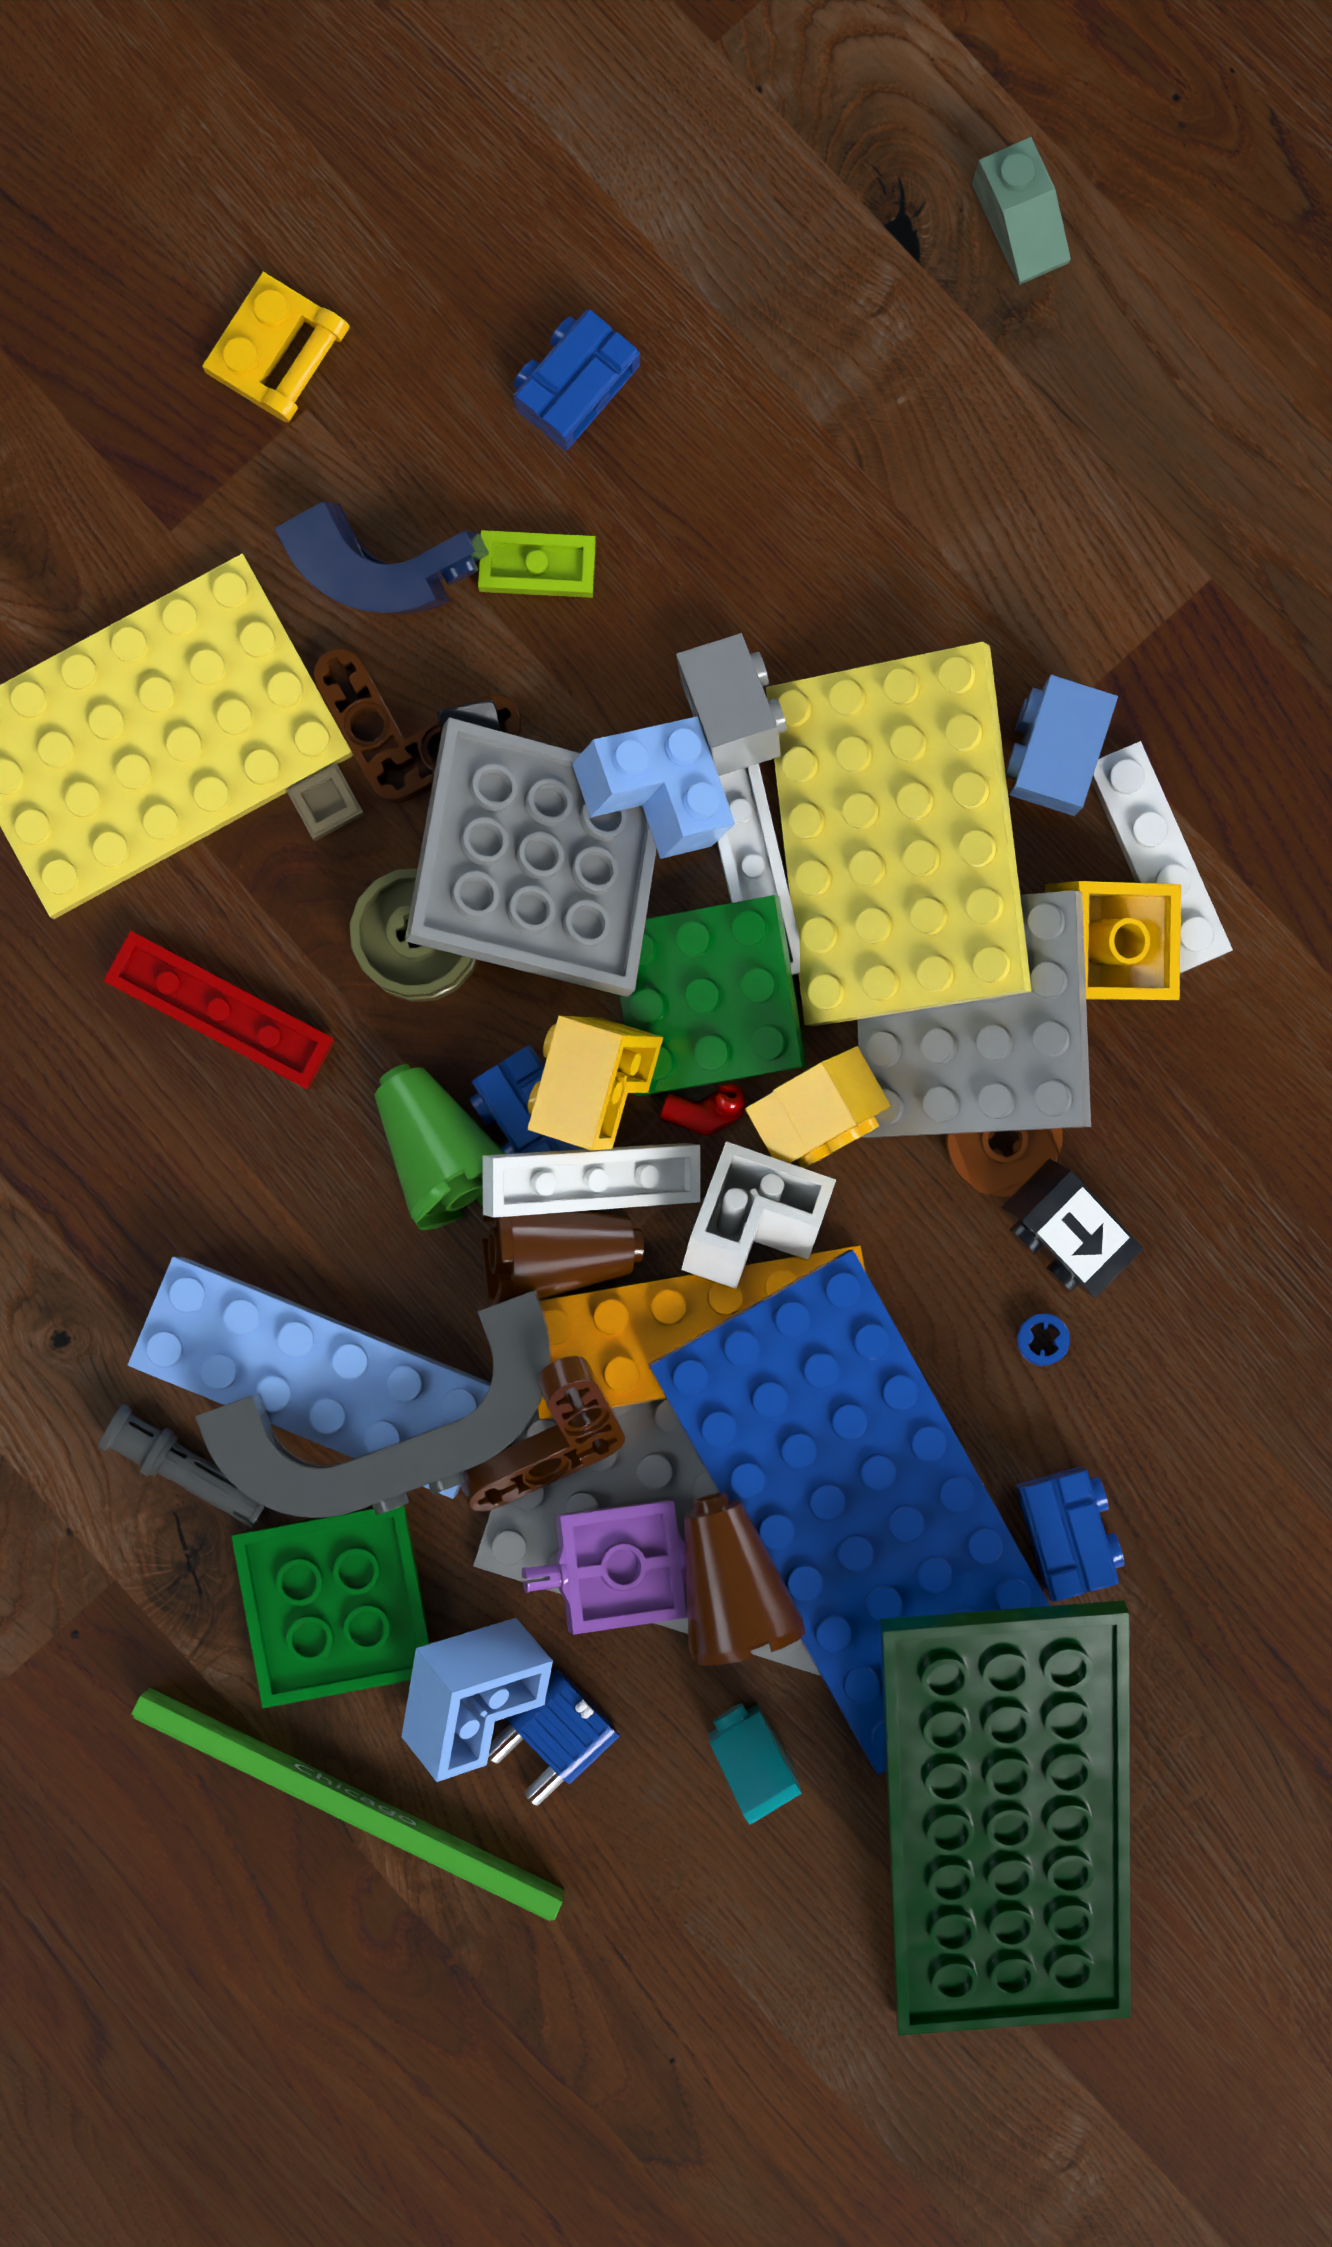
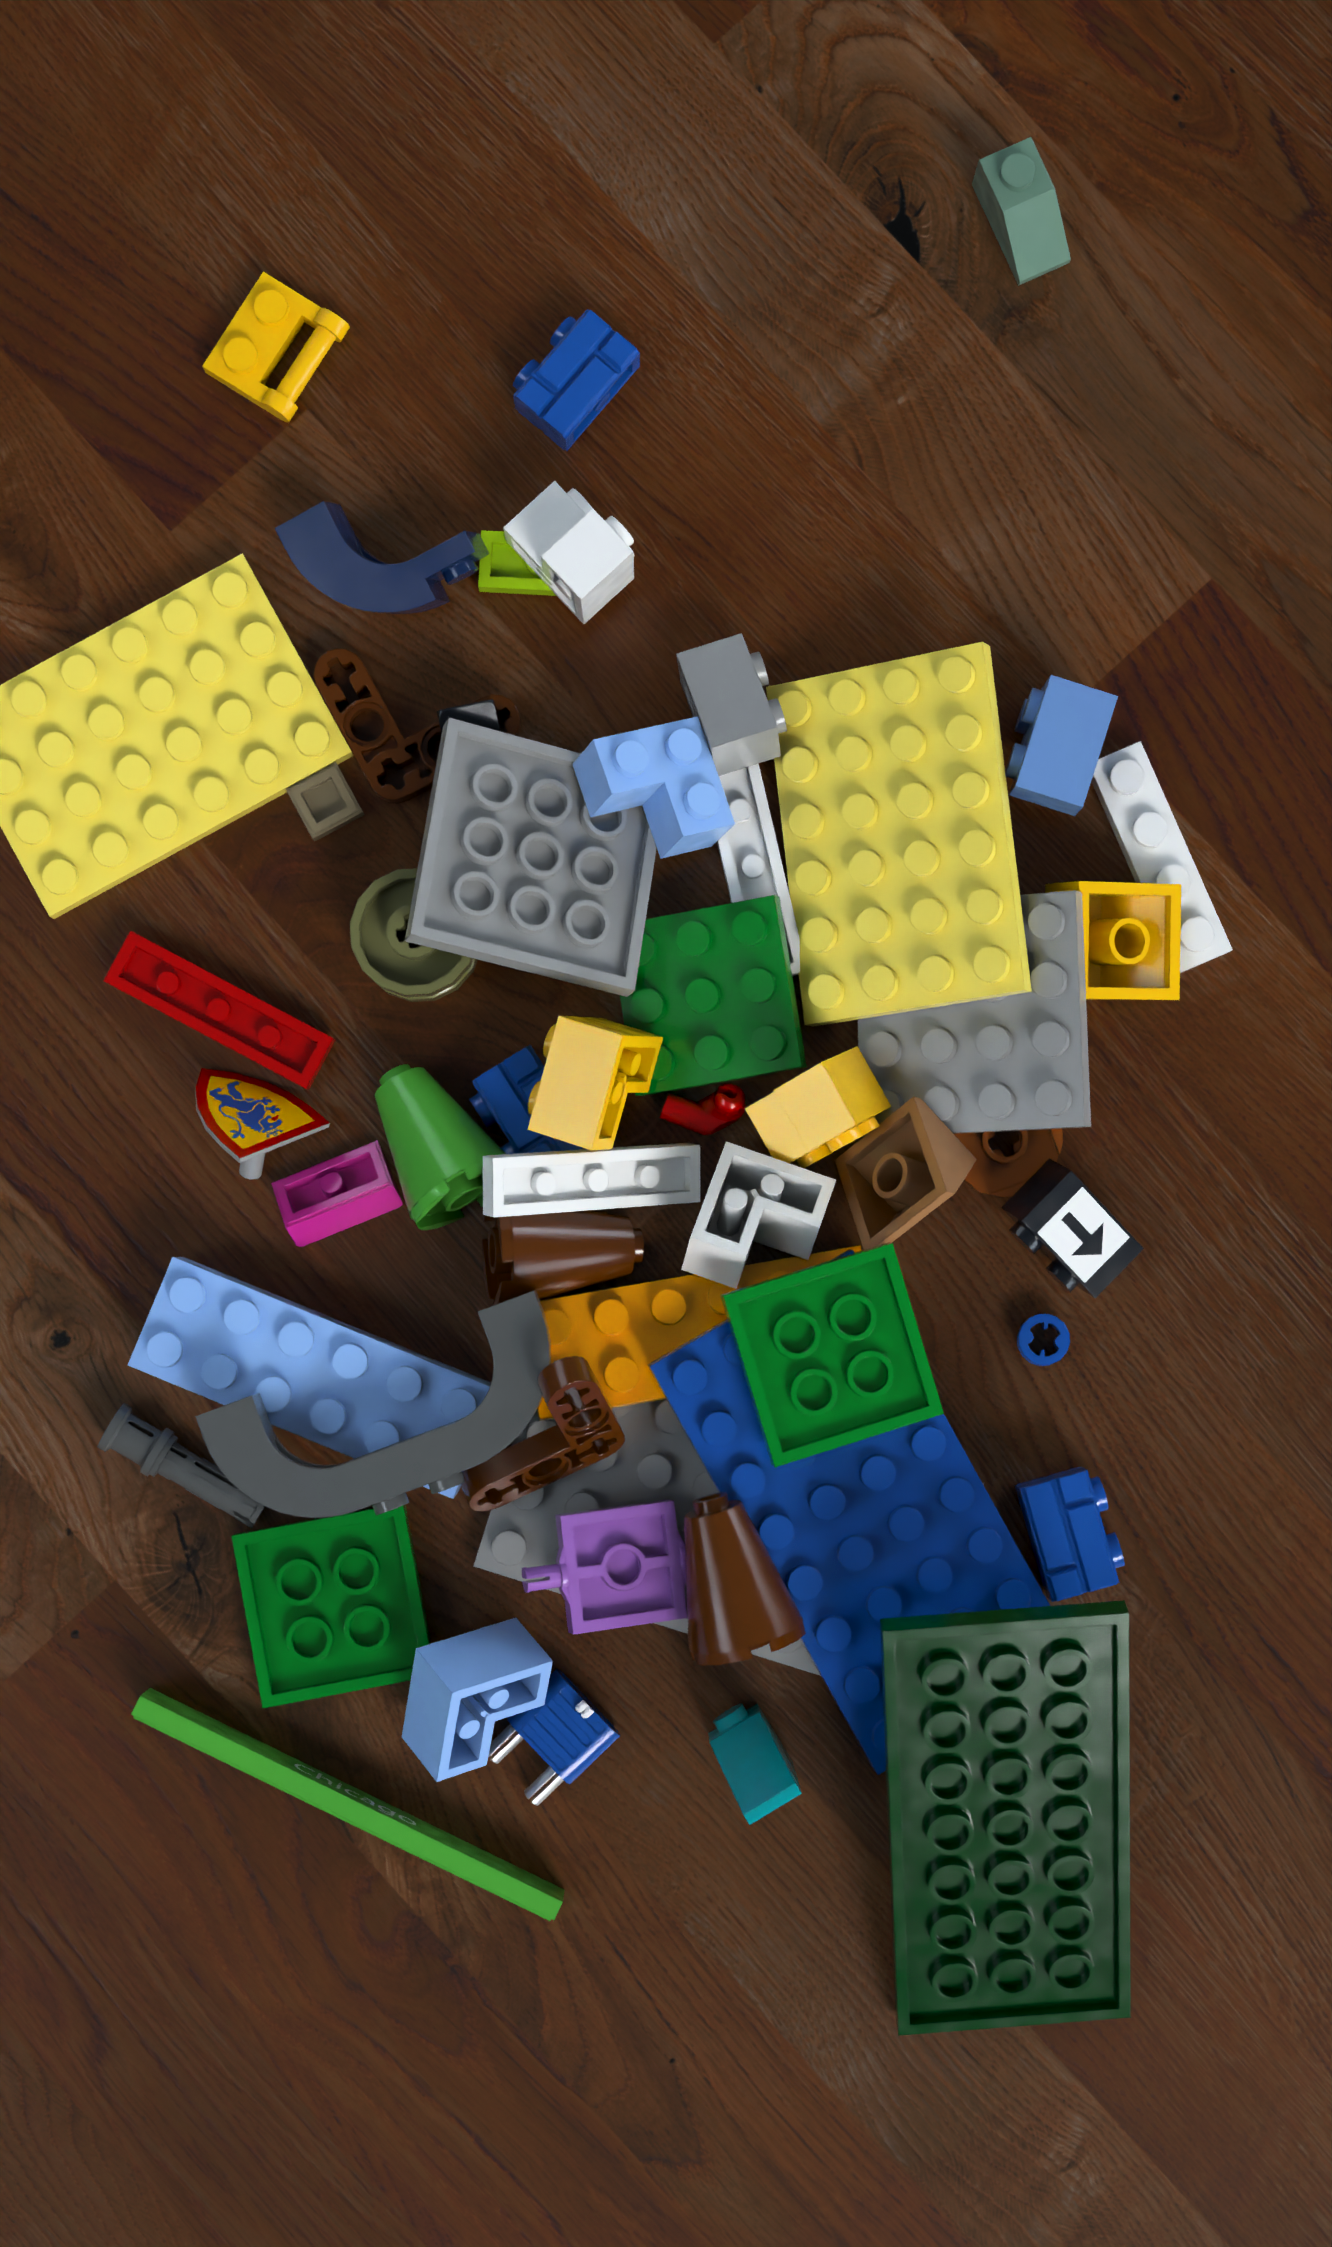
none -> shield [195,1068,330,1179]
none -> dark pink slope [271,1140,403,1247]
none -> white brick [503,481,635,624]
none -> green plate [720,1243,944,1467]
none -> medium nougat slope [834,1096,977,1250]

